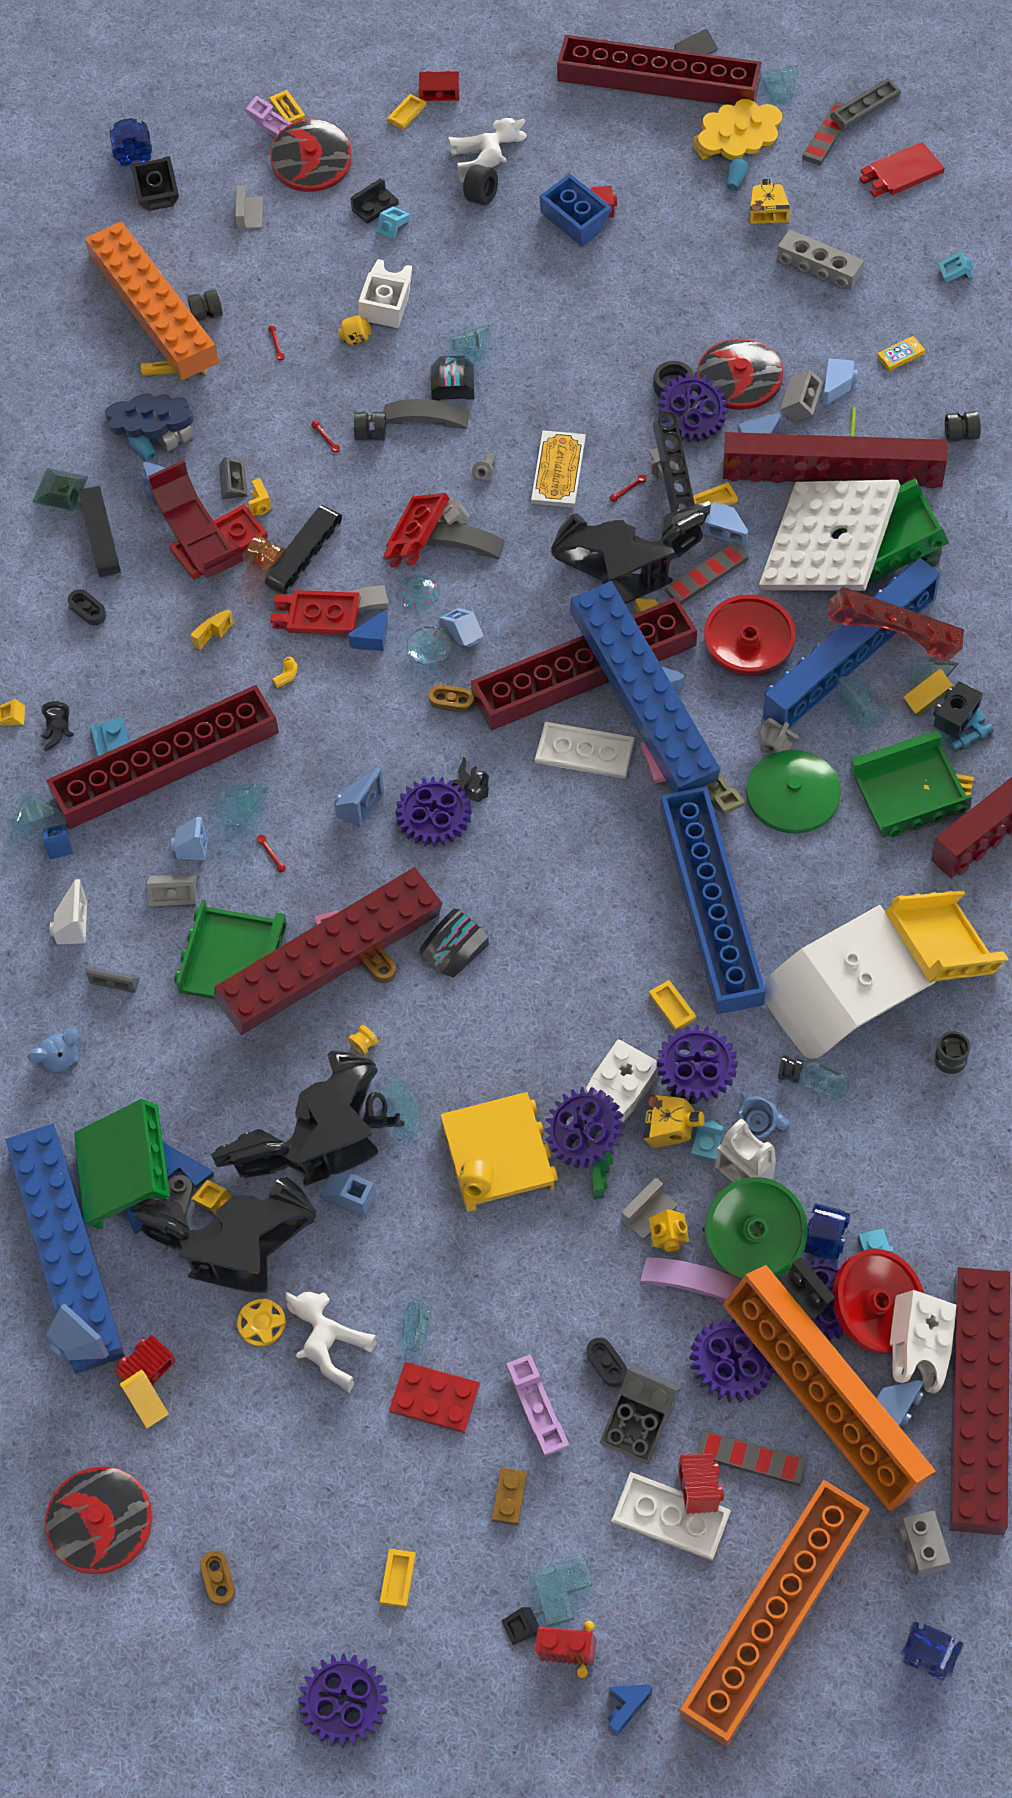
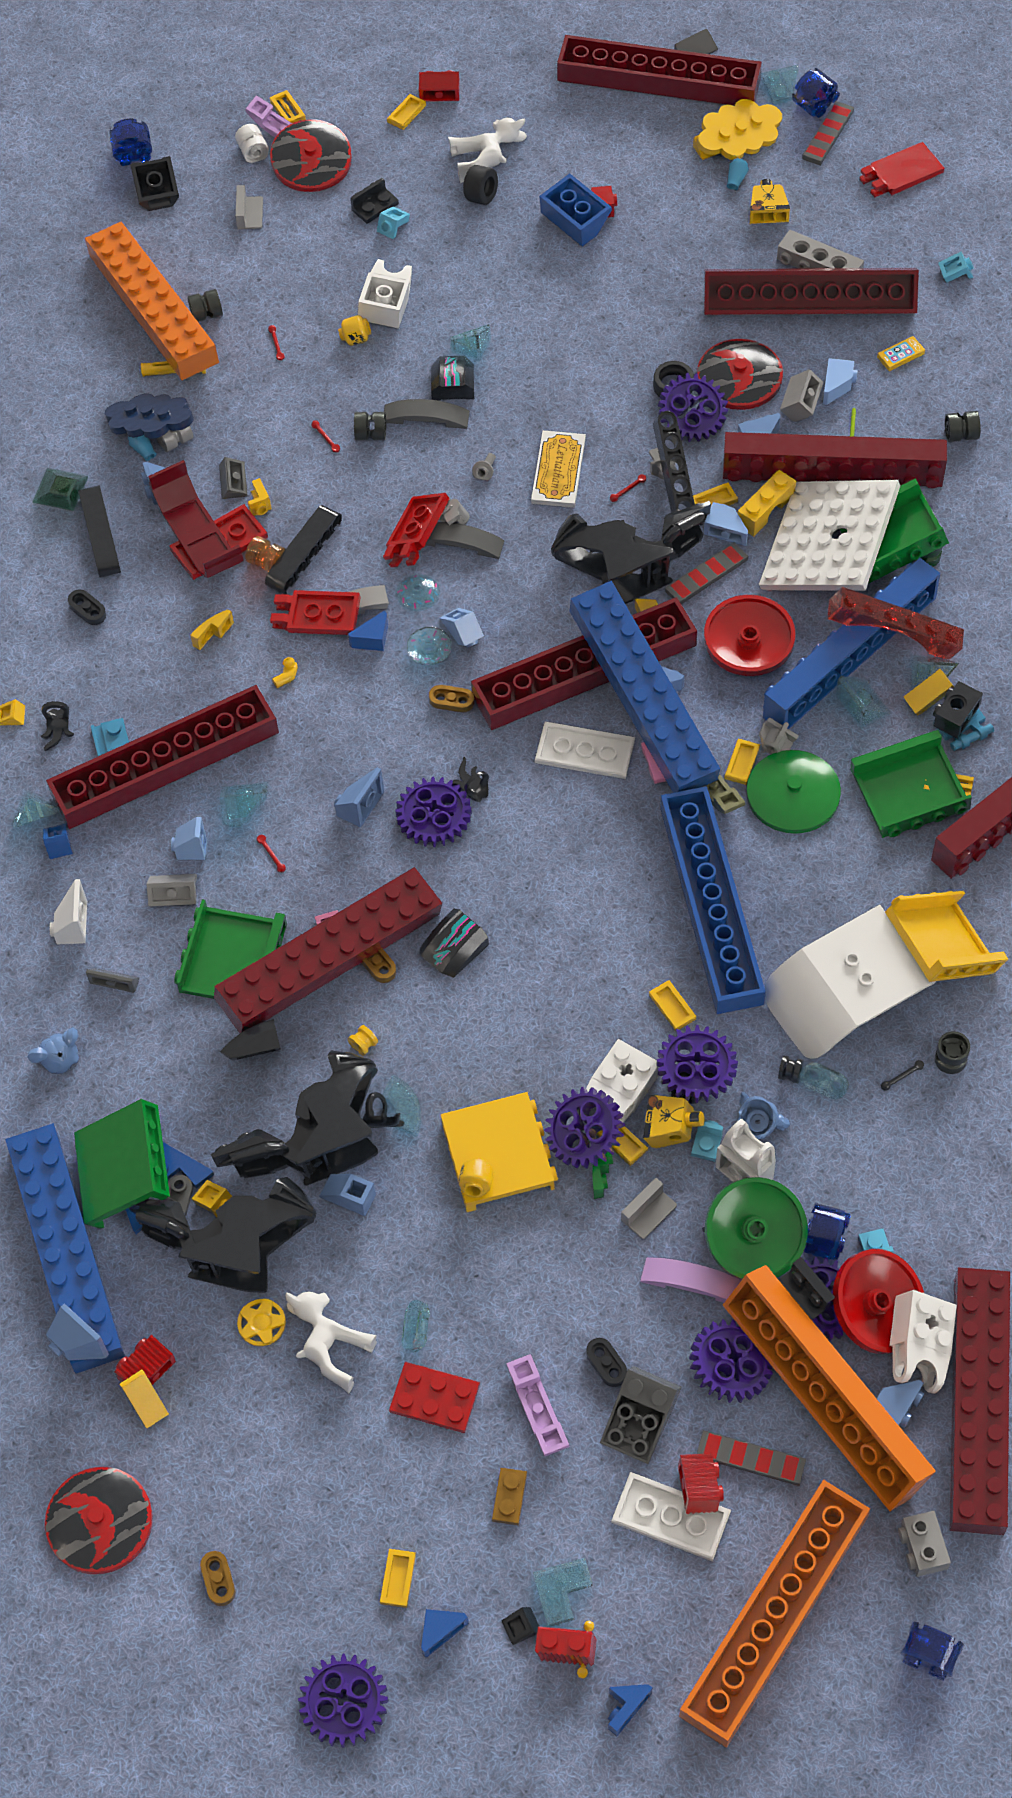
yellow brick [649,1209,689,1252] -> none
dark grey tile [830,78,901,130] -> none
none -> black slope [220,1019,281,1061]
none -> white wheel [235,124,269,163]
none -> blue slope [421,1609,469,1658]
none -> yellow tile [596,1126,648,1166]
none -> dark red brick [704,268,919,315]
none -> yellow tile [724,738,760,785]
none -> yellow arch [737,470,796,537]
none -> clear blue brick [792,68,840,118]
none -> black hinge [881,1060,924,1091]

